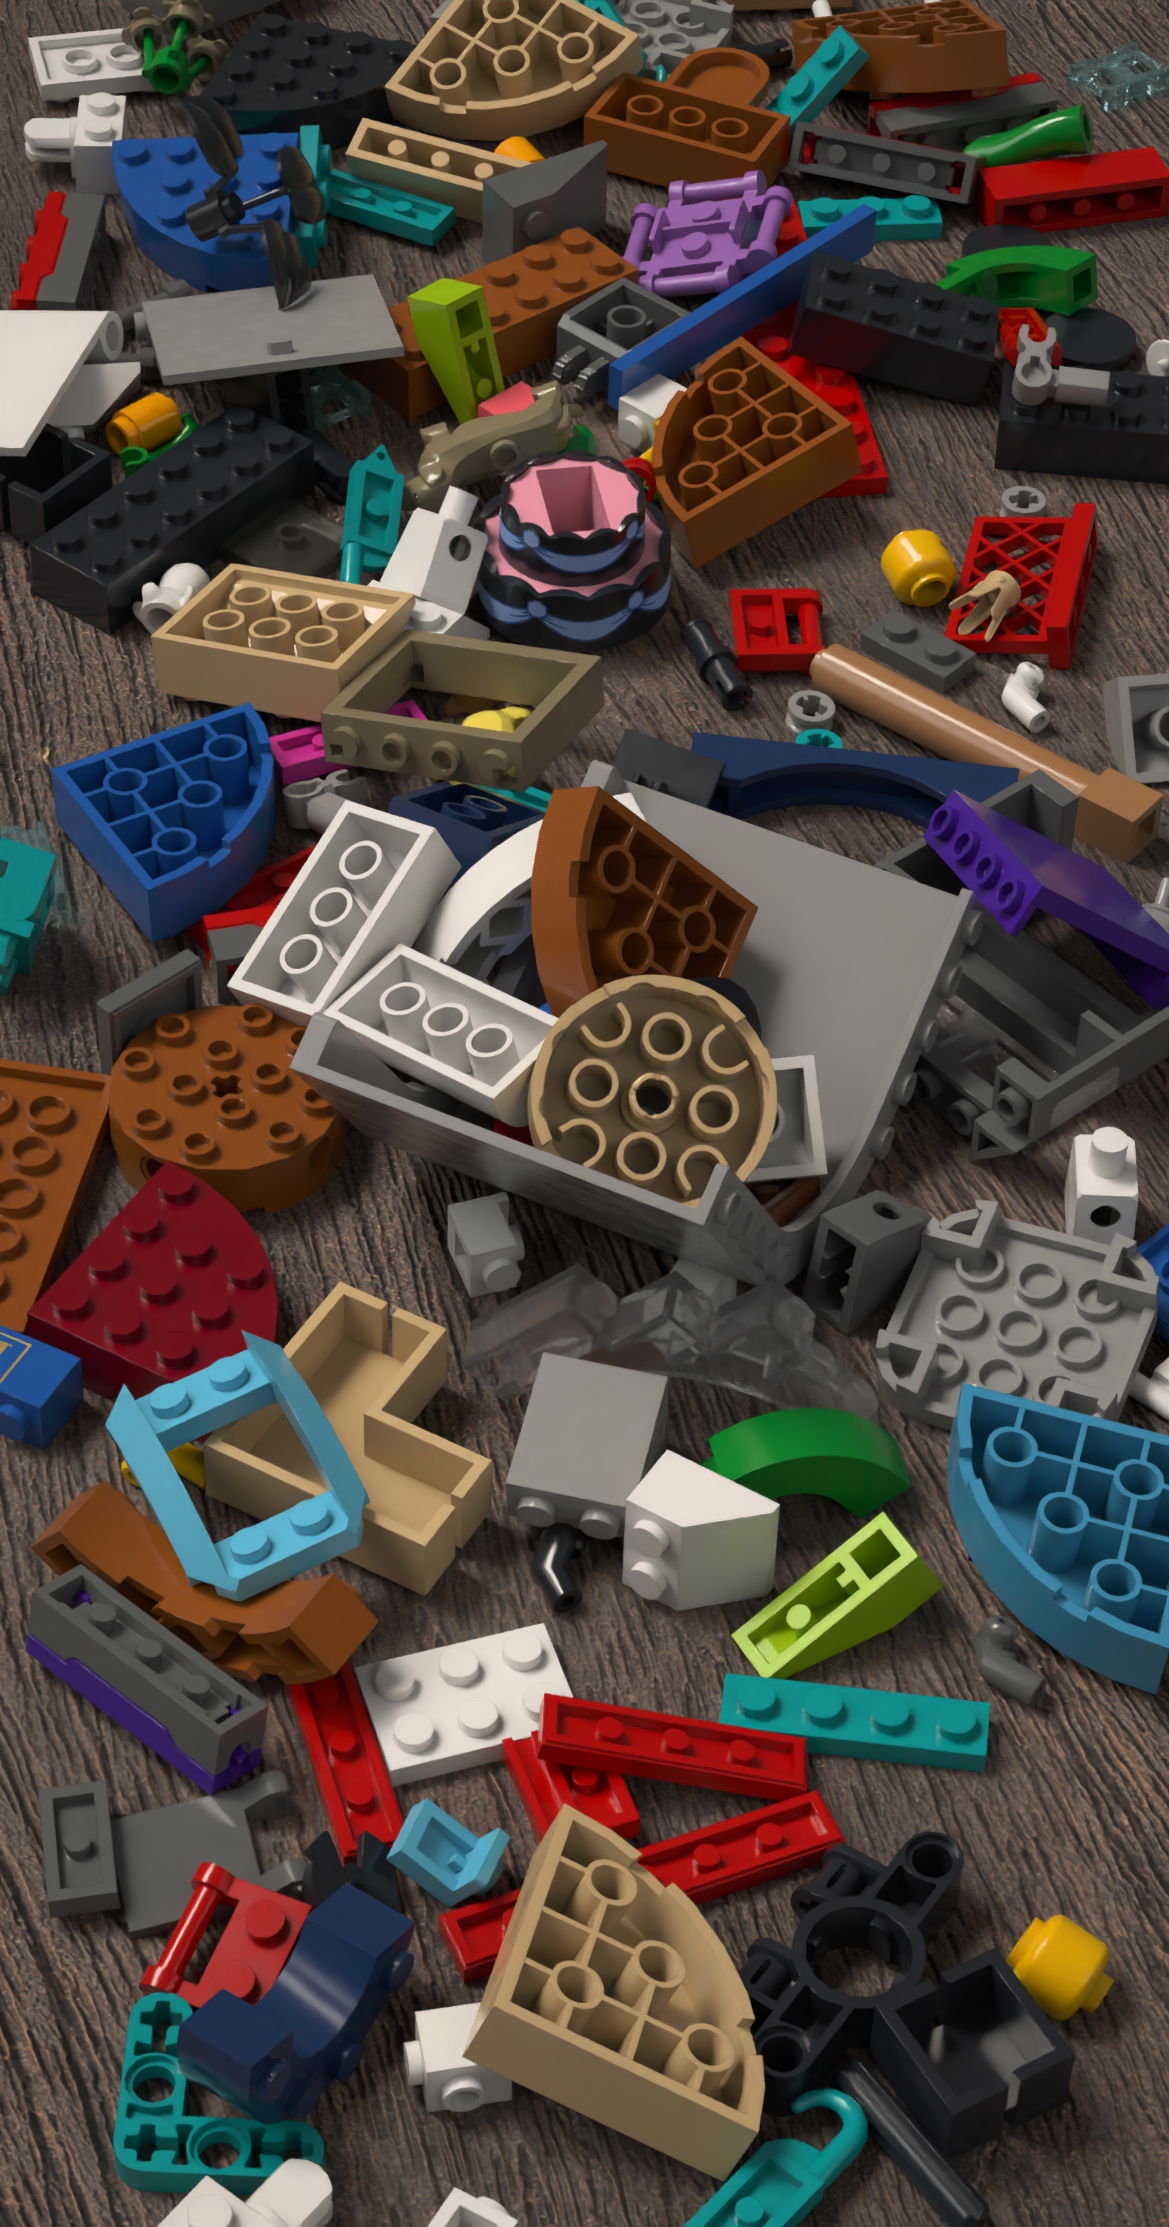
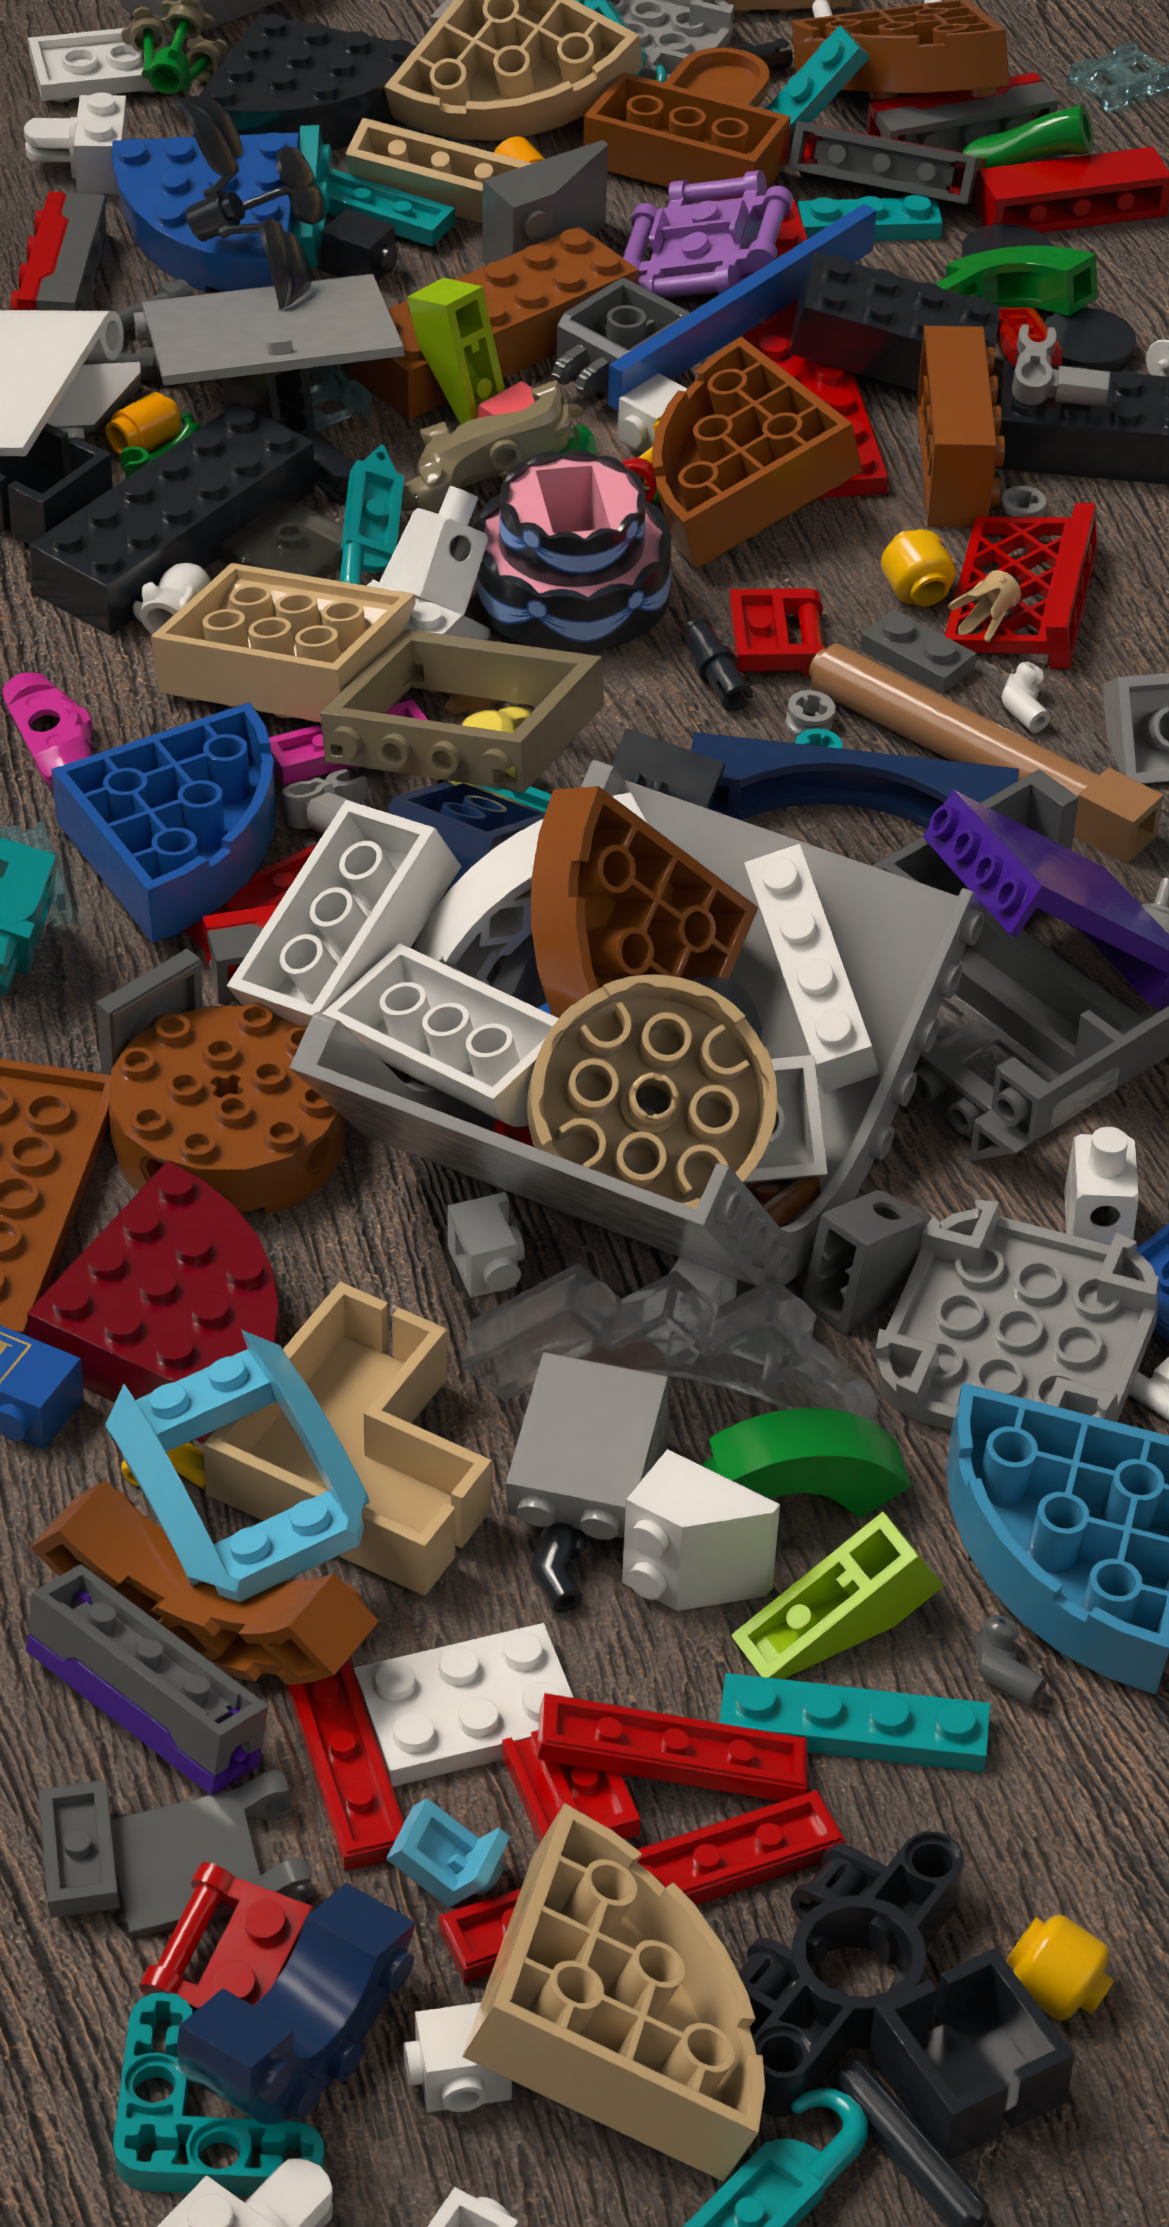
black piece [302,1831,399,1910] -> none
none -> dark pink piece [2,672,95,788]
none -> black brick [321,209,398,282]
none -> white brick [744,844,879,1093]
none -> dark orange brick [916,326,1004,527]

